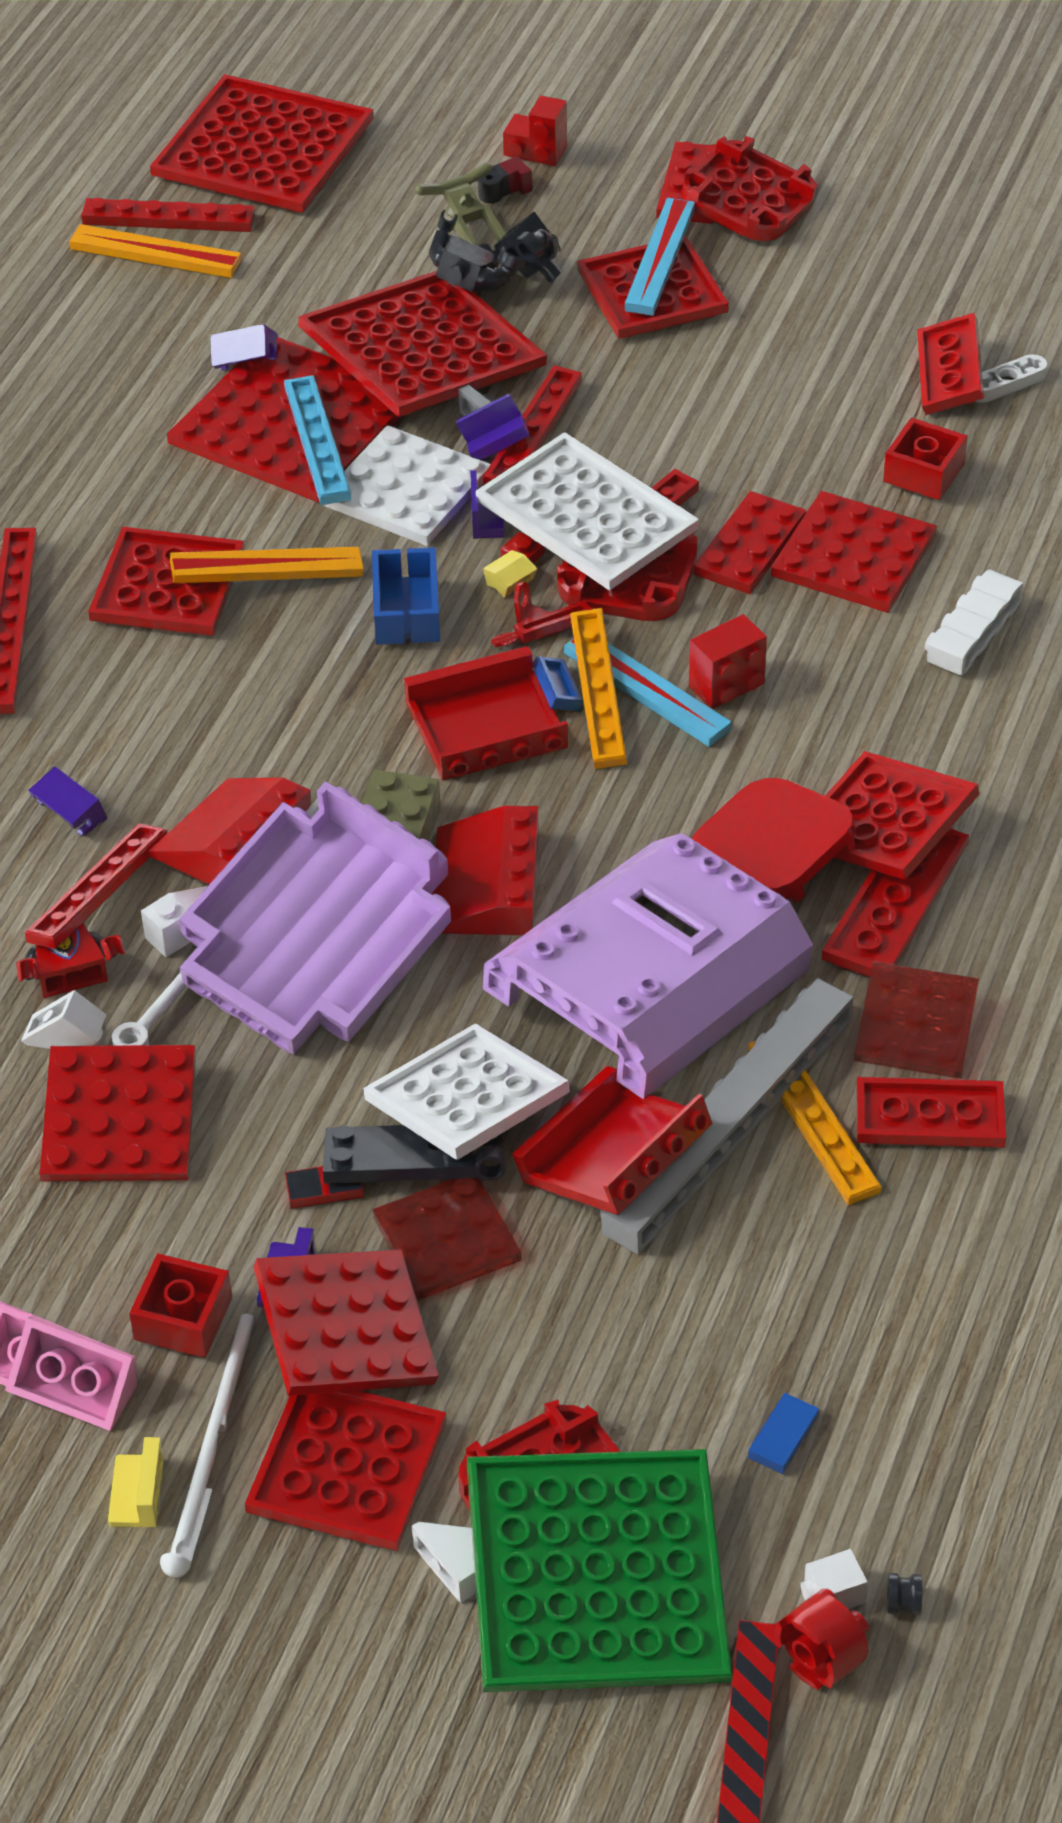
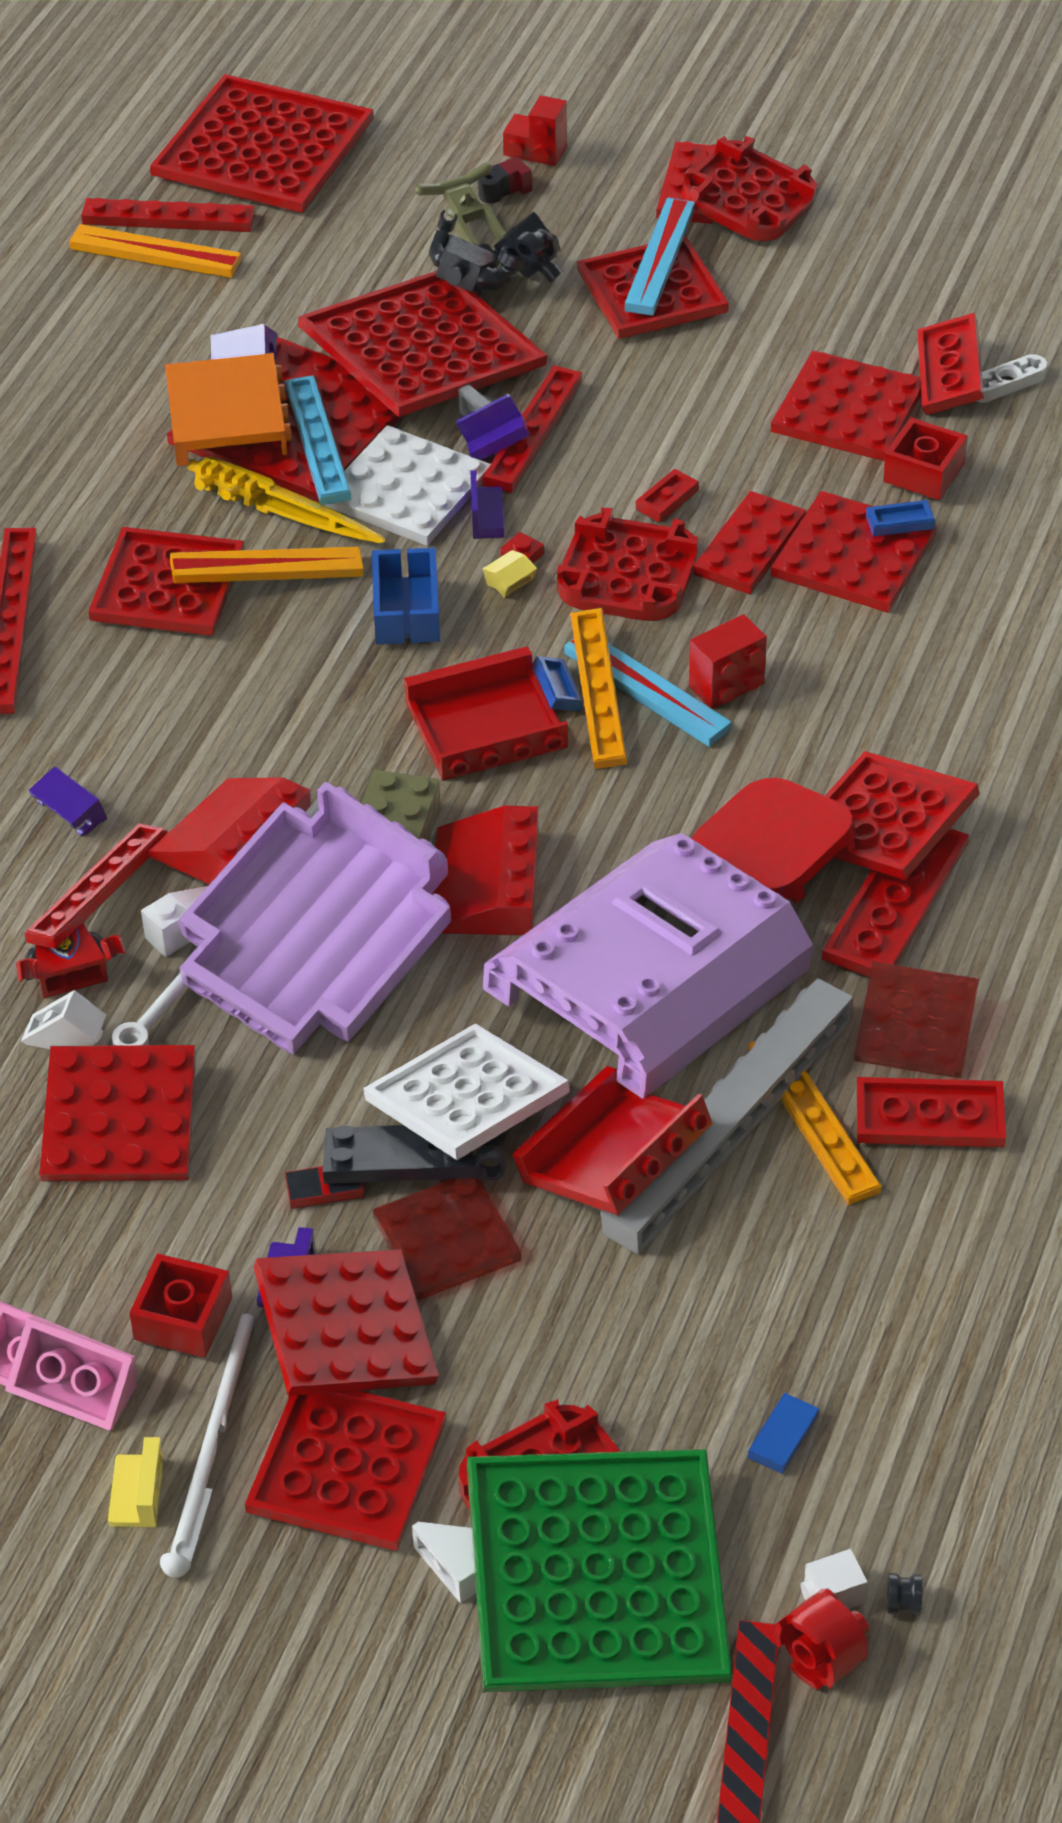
white plate [476,432,699,590] -> none
red piece [491,582,592,648] -> none
white brick [925,569,1024,676] -> none
none -> orange panel [165,353,292,466]
none -> yellow piece [187,456,386,543]
none -> red plate [770,350,921,461]
none -> blue tile [866,500,935,537]

